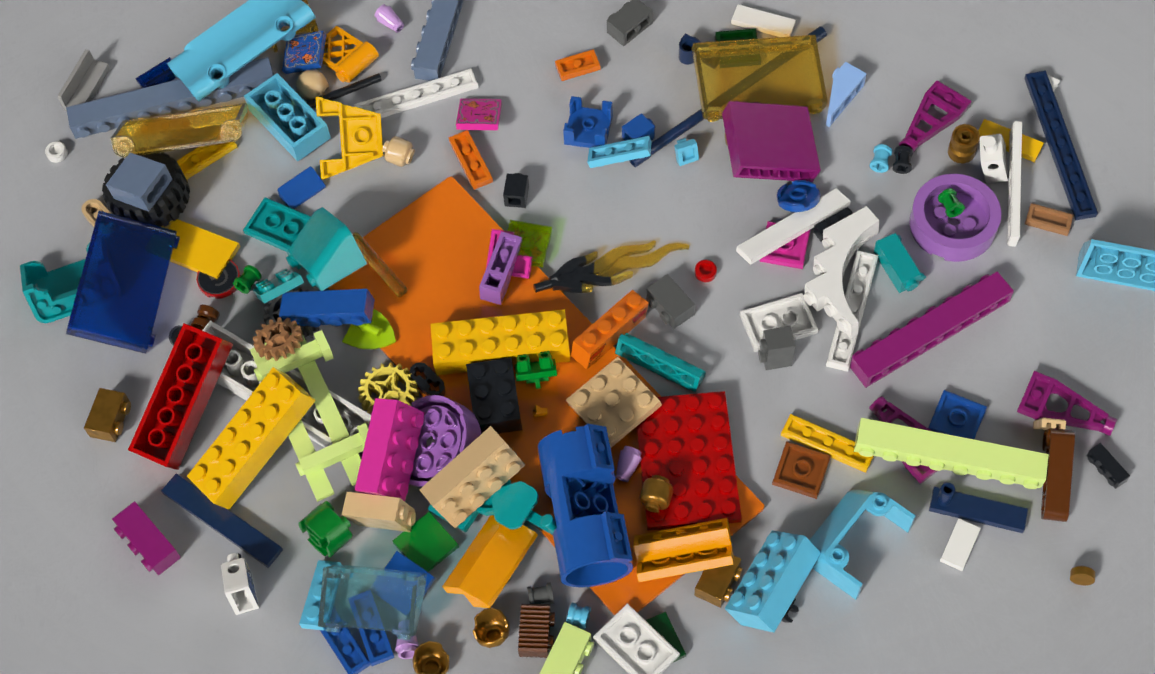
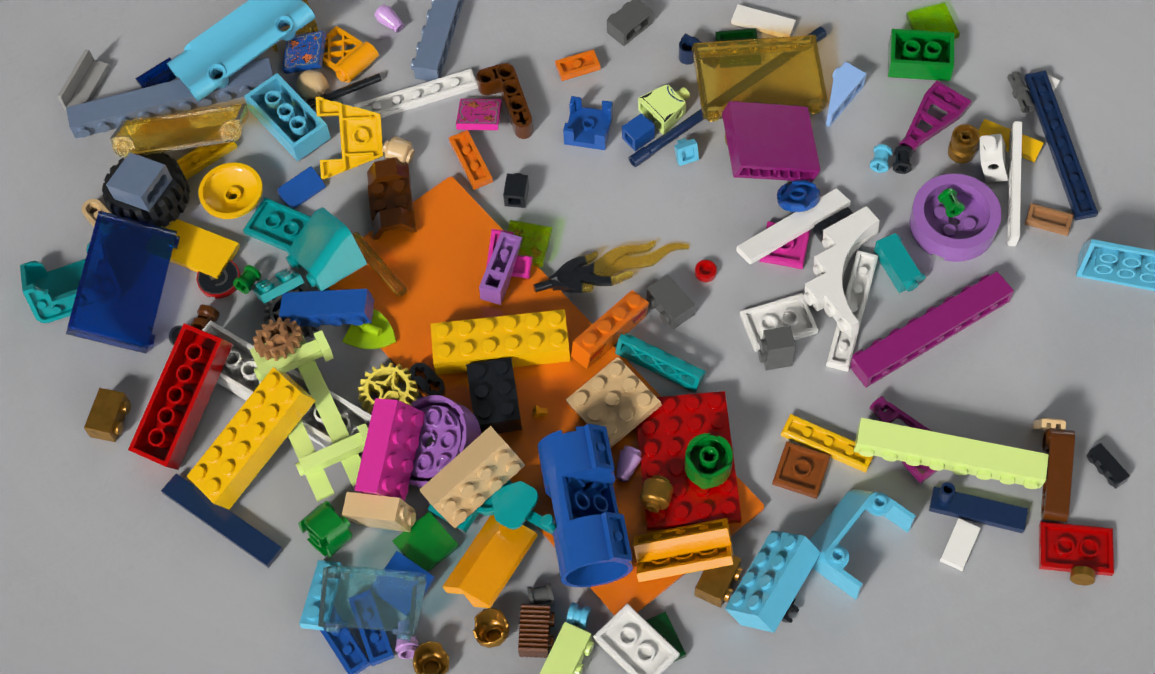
white tile [45,141,68,163] -> none
magenta brick [112,501,181,576] -> none
white torso [221,553,259,615] -> none
green hips [515,351,557,389] -> none
medium azure plate [587,136,652,168] -> none
blue tile [928,390,987,439] -> none
magenta plate [1017,371,1117,436] -> none
none -> yellow dish [198,163,263,219]
none -> reddish brown piece [367,158,416,240]
none -> reddish brown beam [476,63,533,139]
none -> yellowish green torso [638,85,690,134]
none -> green brick [685,433,733,489]
none -> green brick [888,29,954,81]
none -> clear neon green tile [906,3,960,39]
none -> dark grey pin [1007,71,1035,113]
none -> red tile [1039,521,1114,576]

